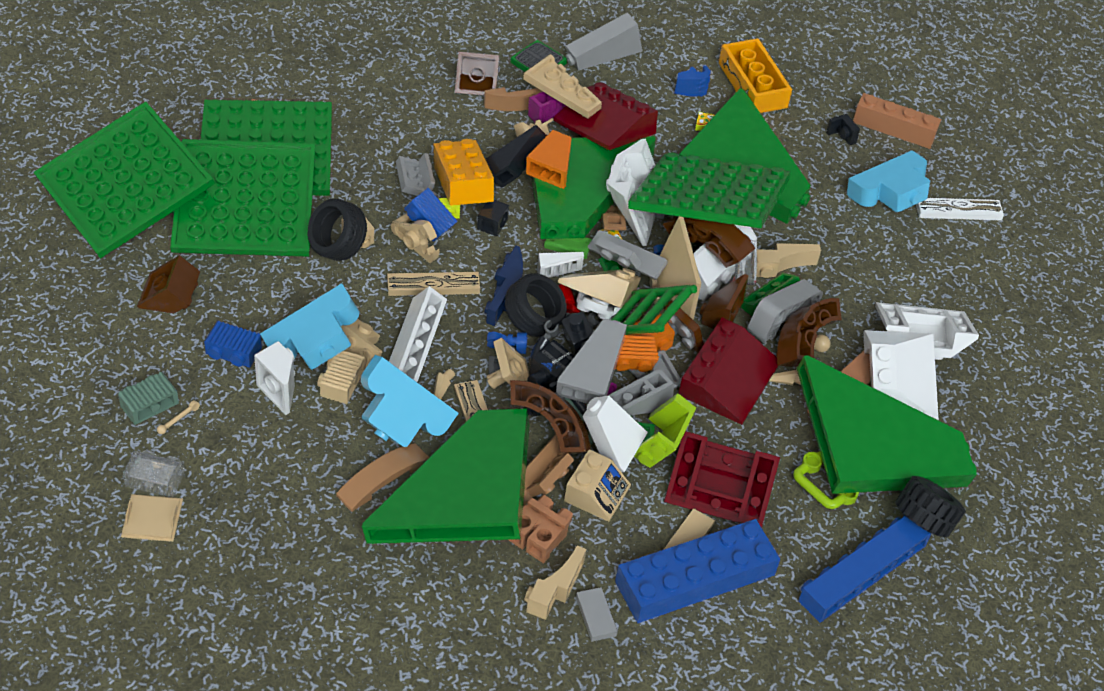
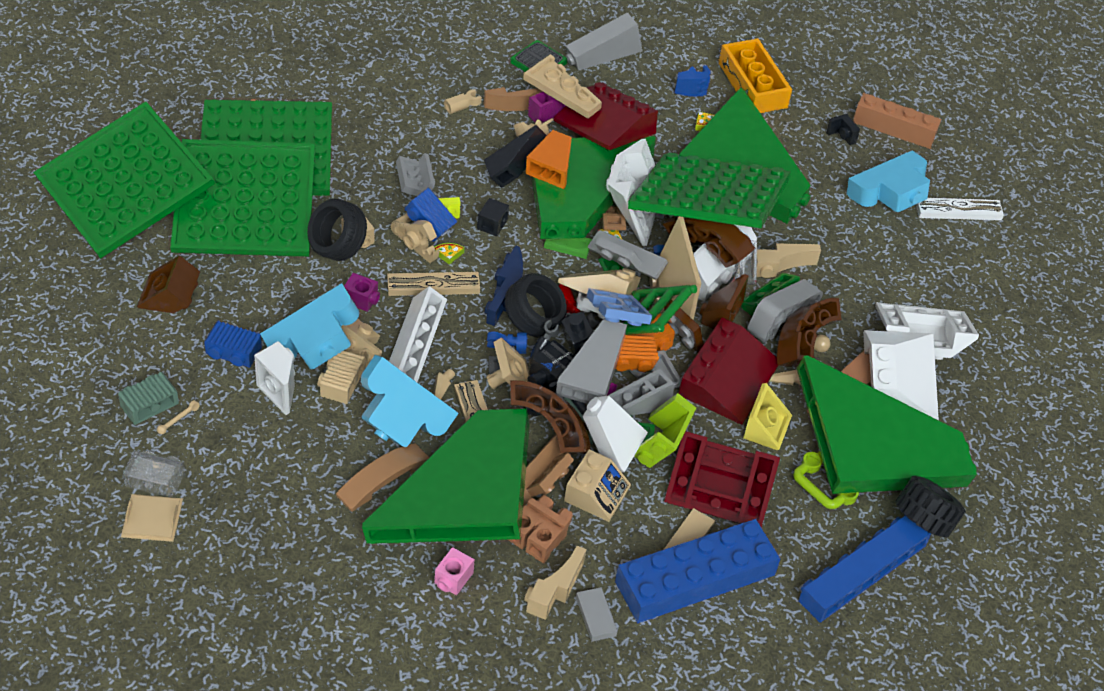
light orange brick [434,139,494,205] -> none
slope [455,51,500,96] -> none
white slope [537,252,584,278] -> none
none -> magenta brick [344,273,380,312]
none -> tile [434,243,465,265]
none -> bright pink brick [434,547,475,595]
none -> tan bar [444,89,482,114]
none -> medium blue plate [587,288,652,326]
none -> light yellow slope [743,383,792,450]

